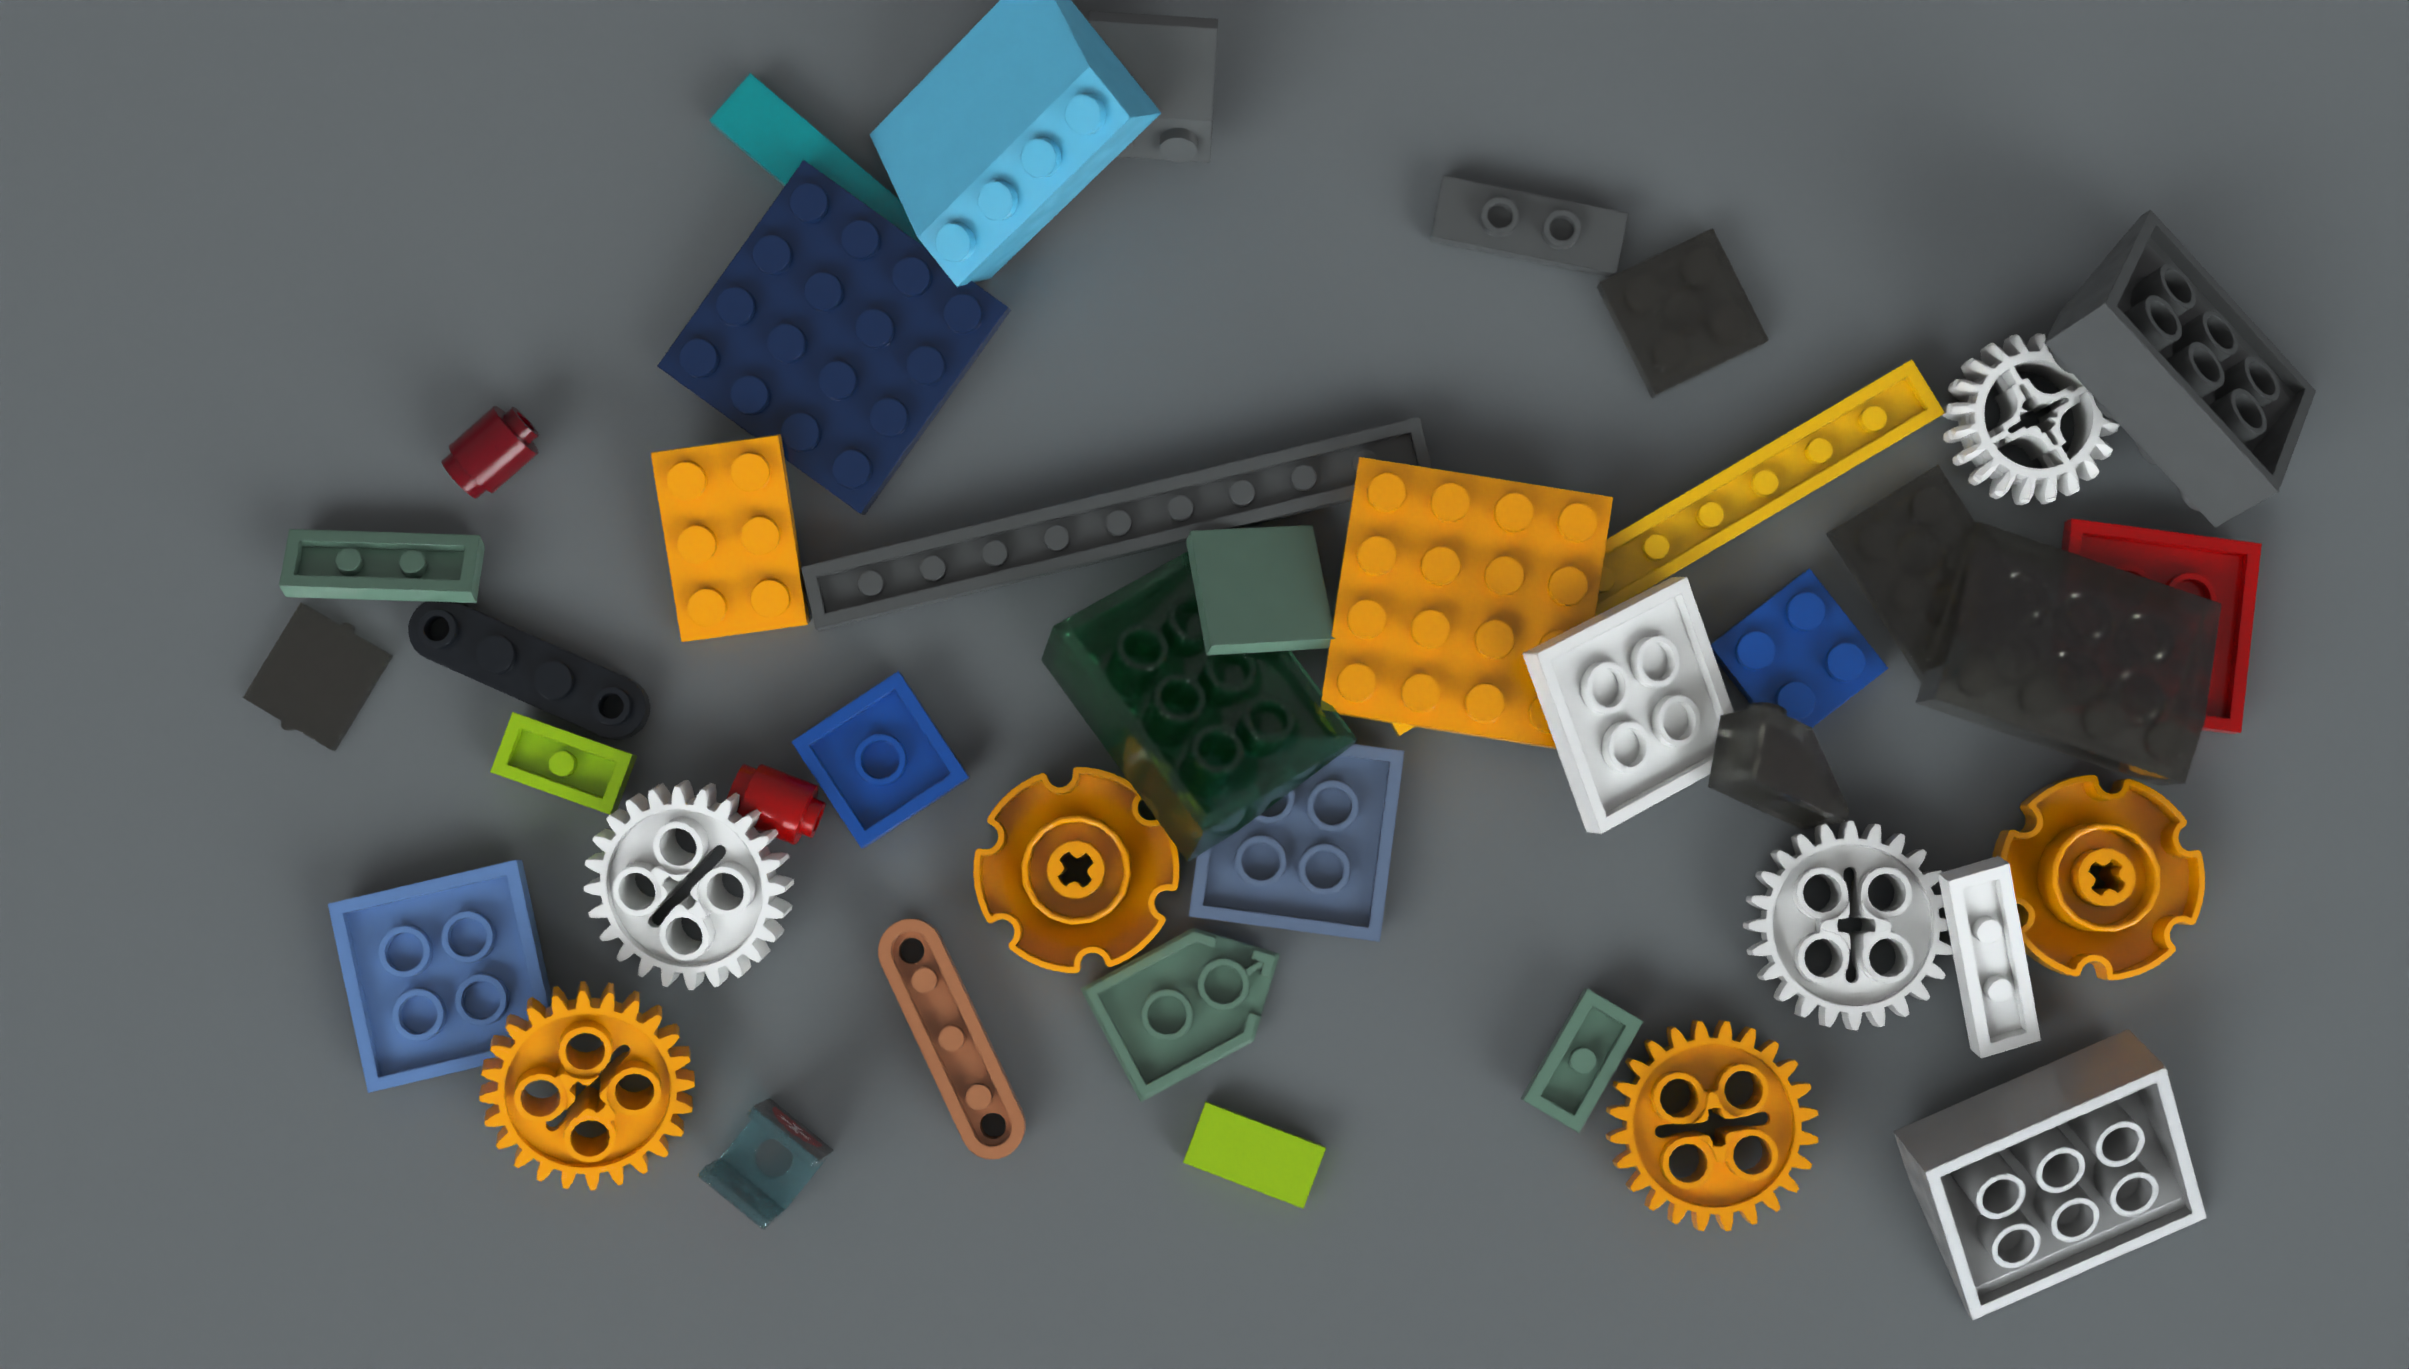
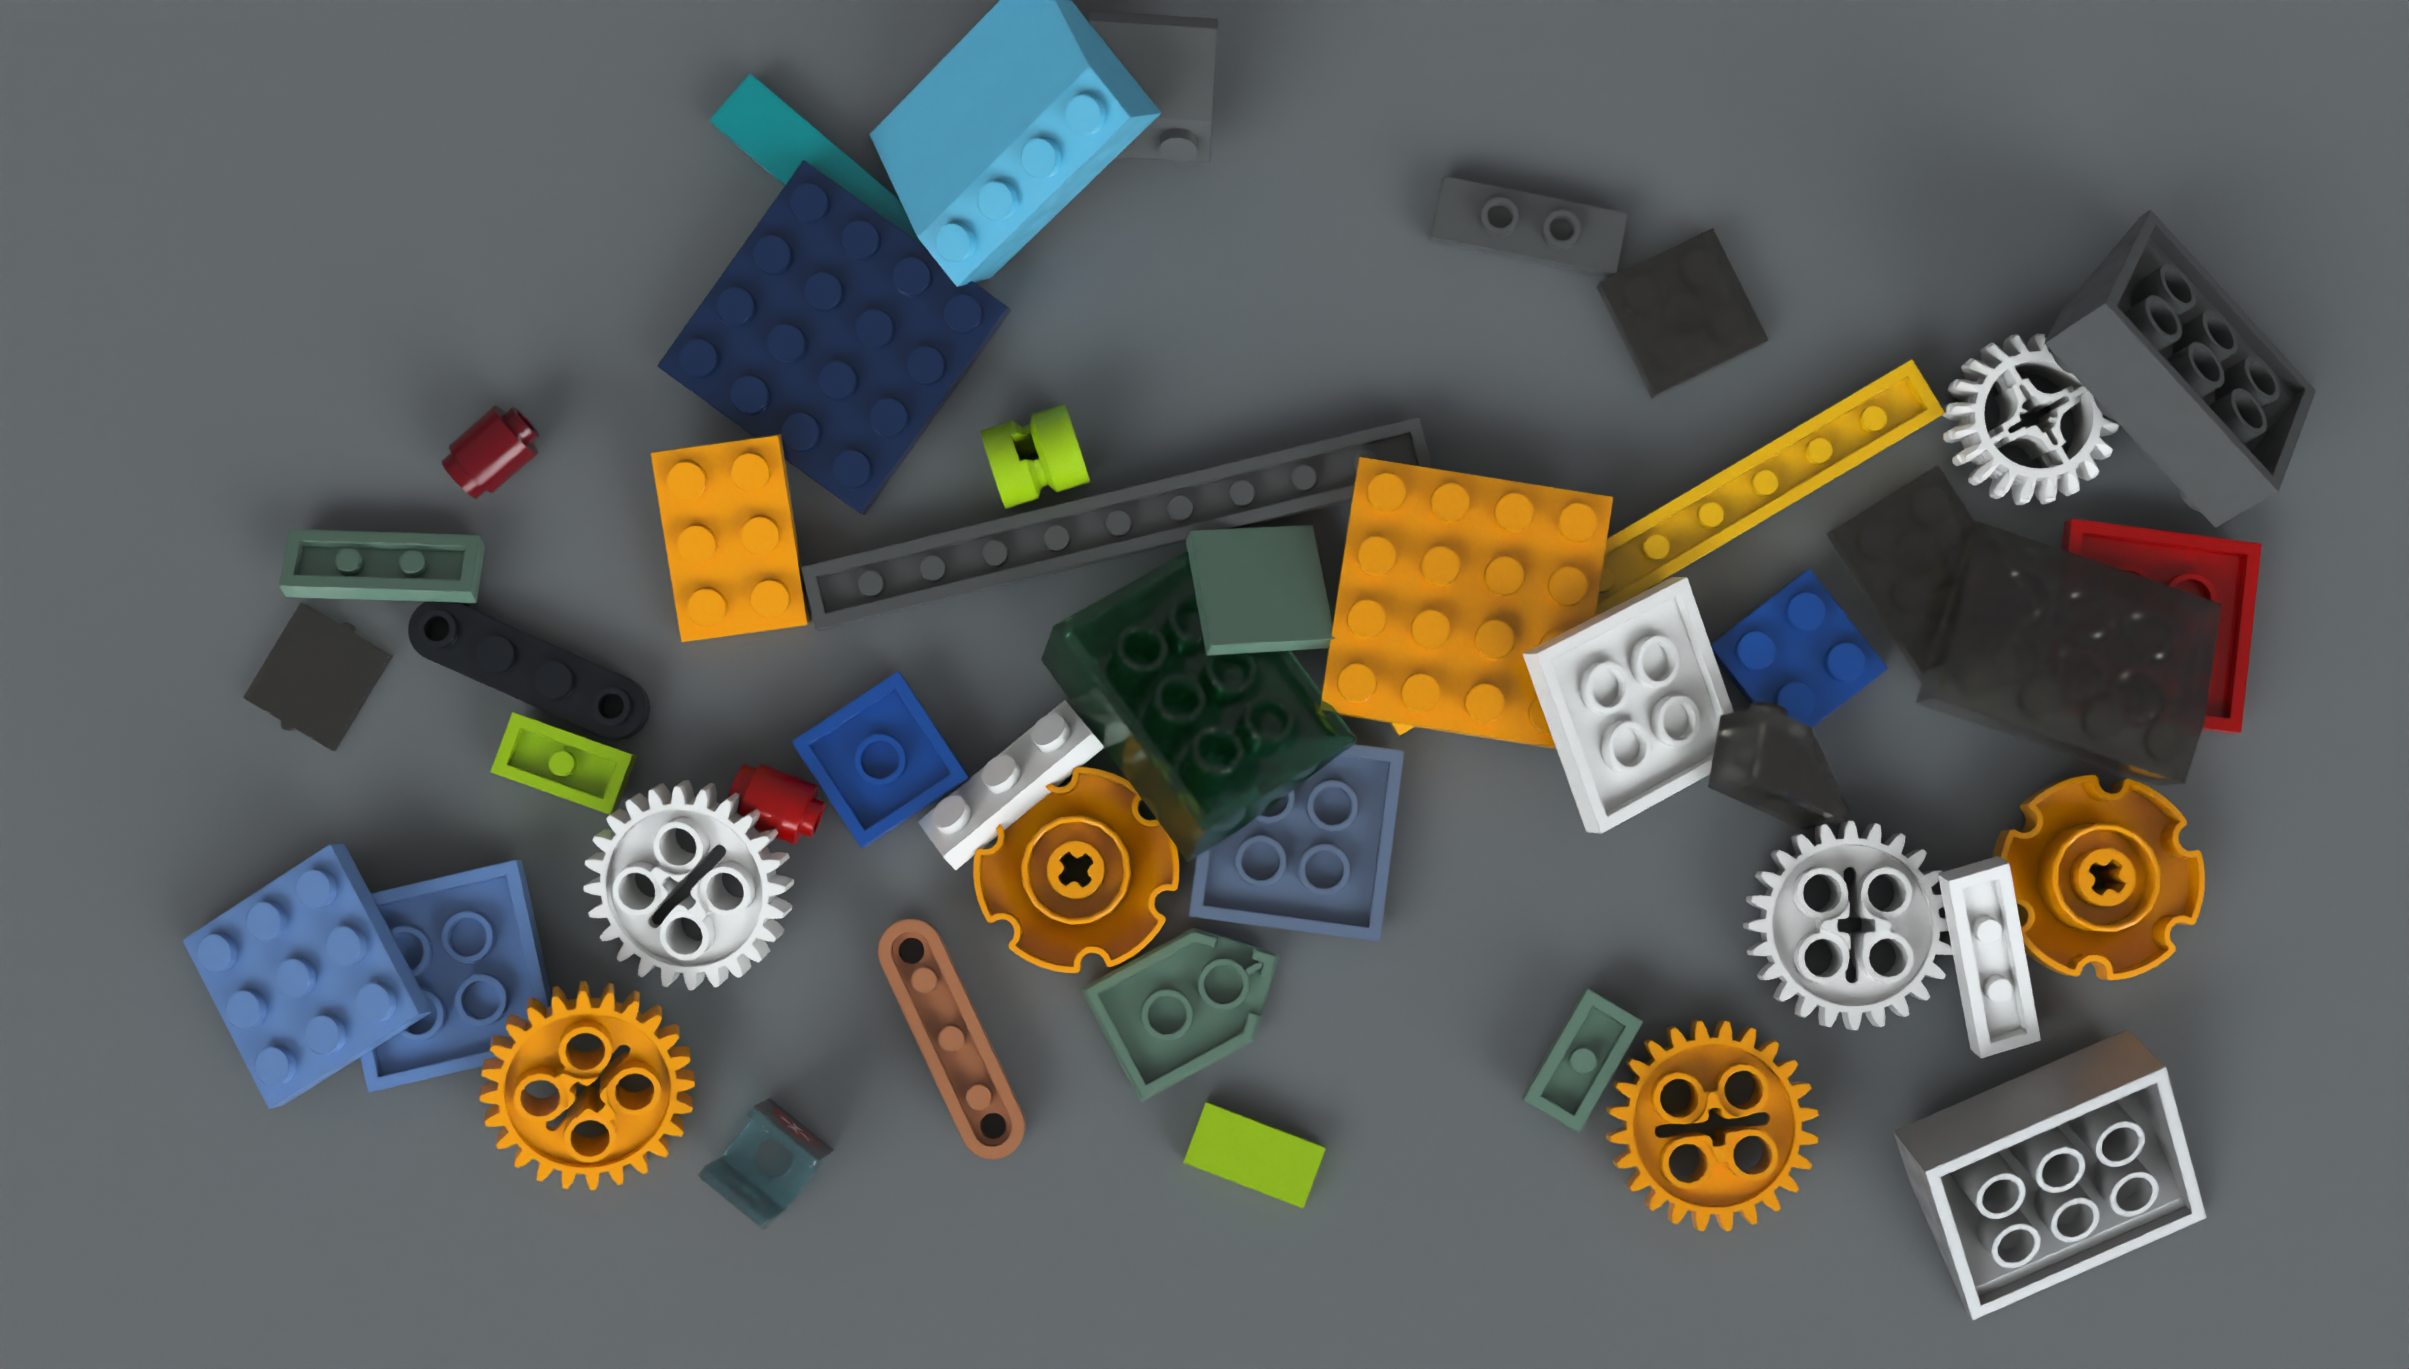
none -> medium blue plate [182,843,432,1109]
none -> white plate [918,700,1104,870]
none -> lime wheel [980,403,1090,509]

